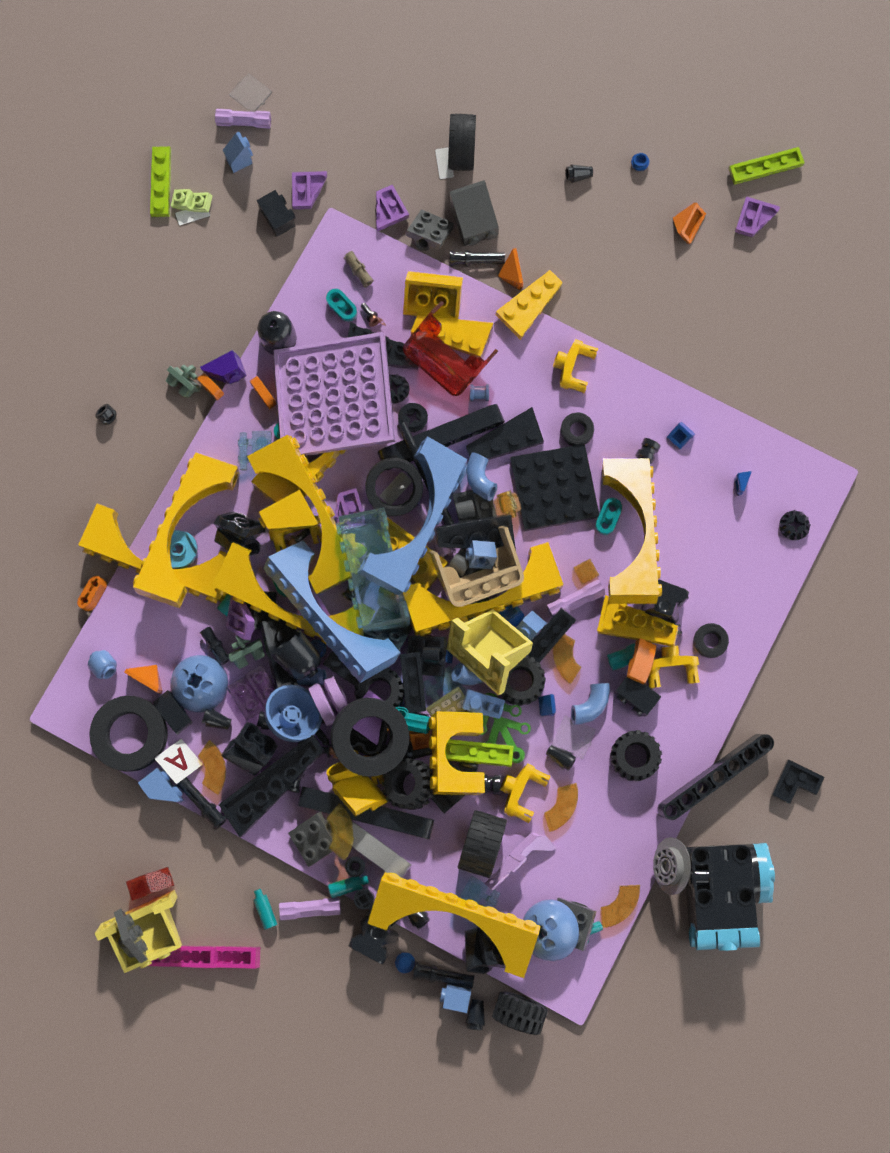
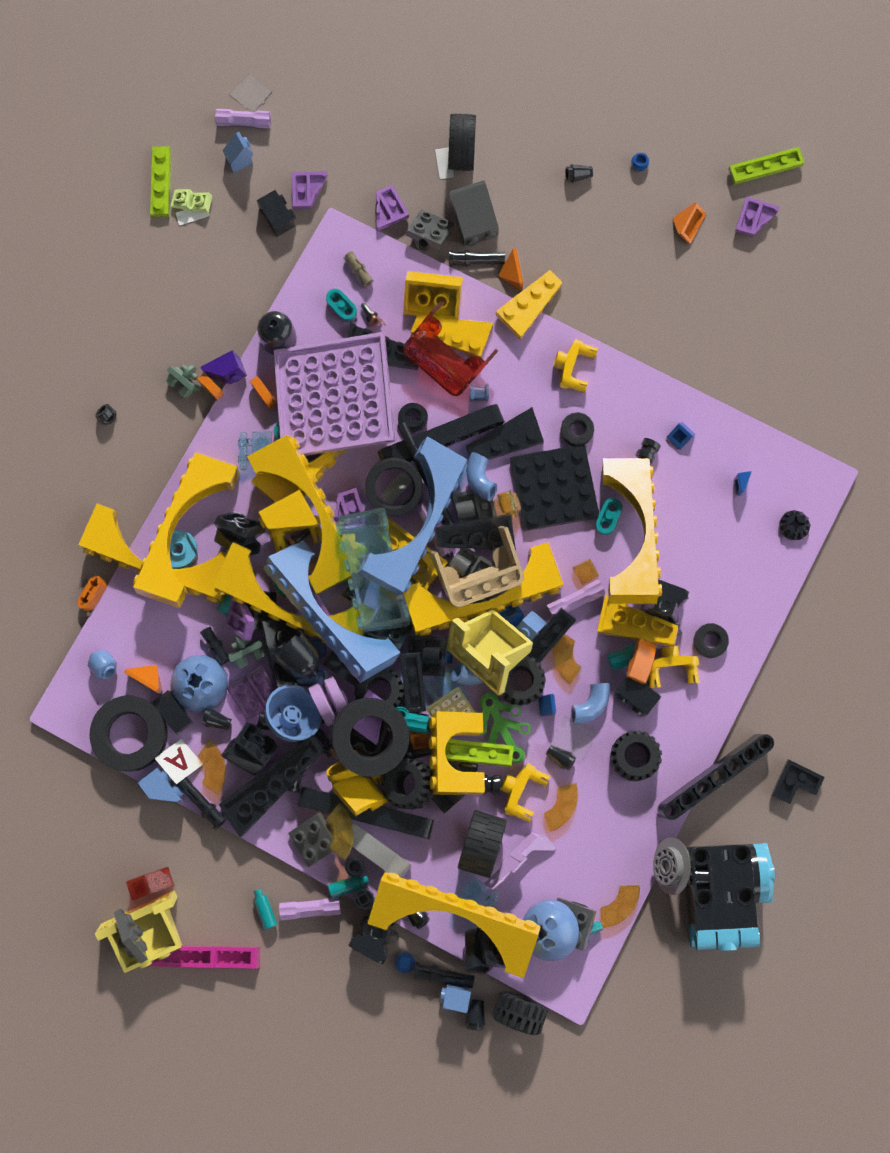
black gear [389,374,410,403] -> none
medium blue plate [462,689,505,719] -> none
medium blue brick [466,540,497,569] -> none

